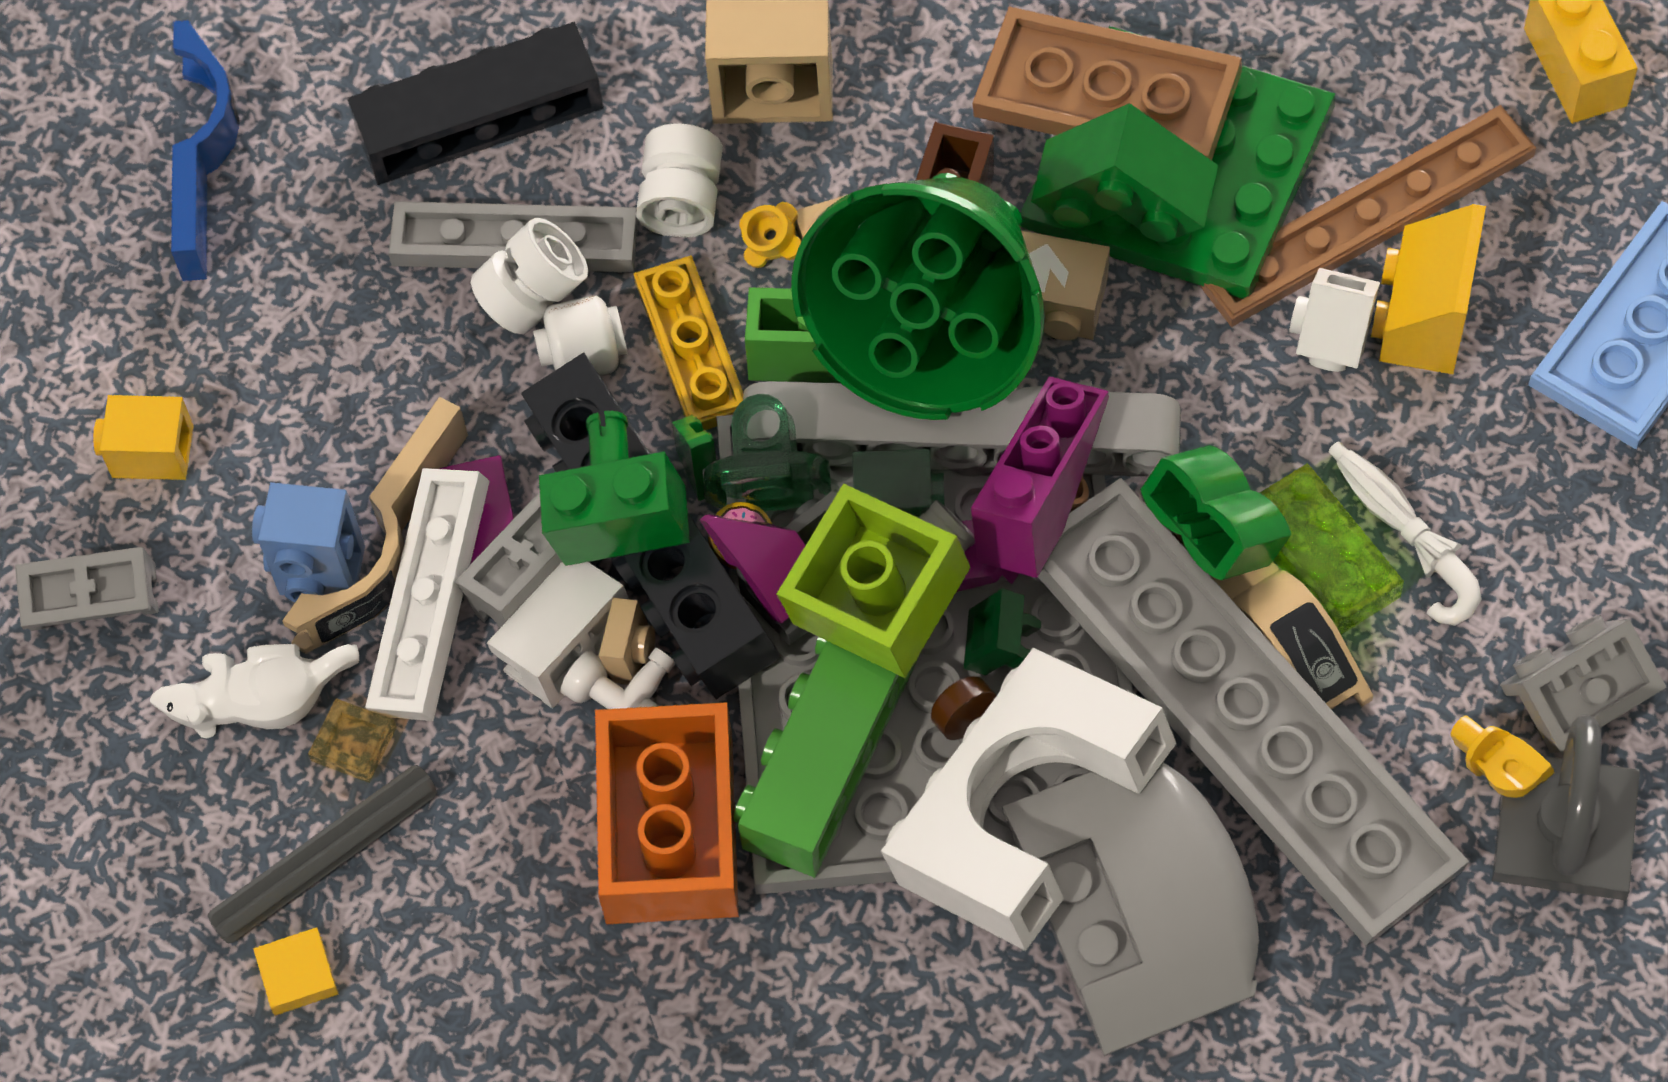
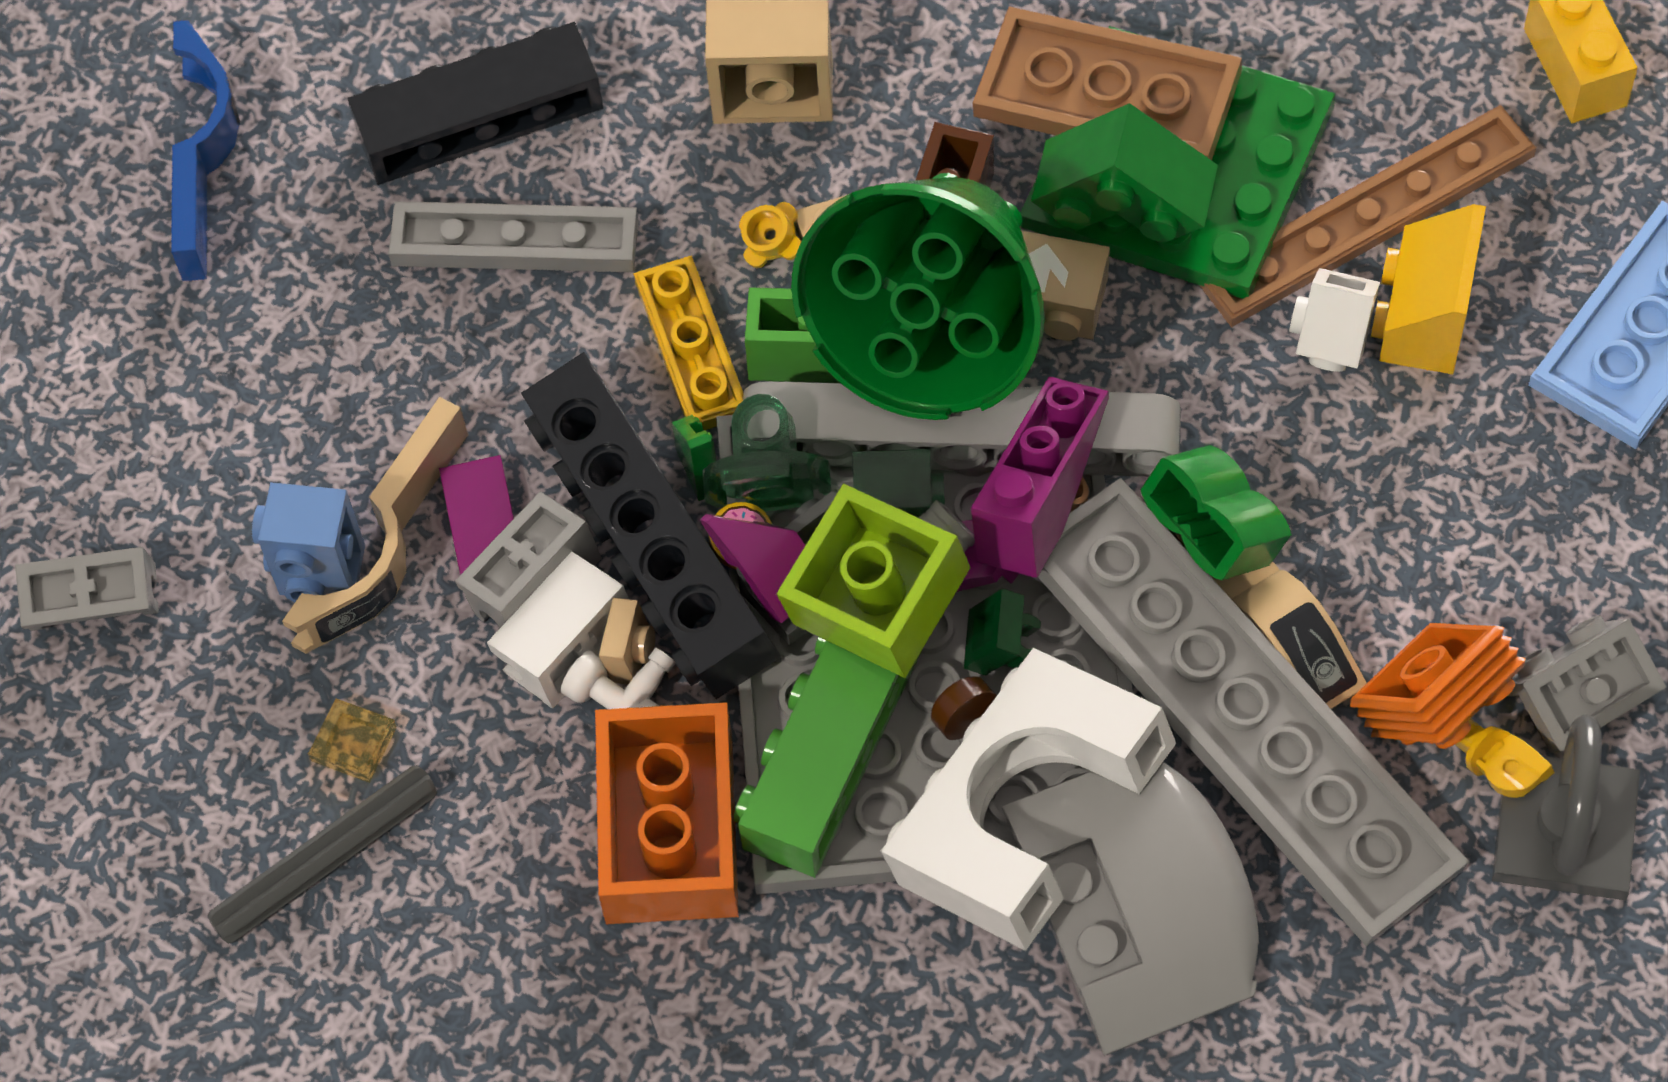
yellow brick [93,395,194,480] -> none
white animal [150,644,359,739] -> none
yellow tile [253,927,338,1016] -> none
white plate [365,468,490,721] -> none
white wheel [471,218,588,335] -> none
white head [533,295,627,376] -> none
green brick [539,410,690,566] -> none
white wheel [636,123,723,237] -> none
clear neon green piece [1260,463,1404,635] -> none
white piece [1328,441,1482,626] -> none
none -> orange brick [1350,623,1526,749]

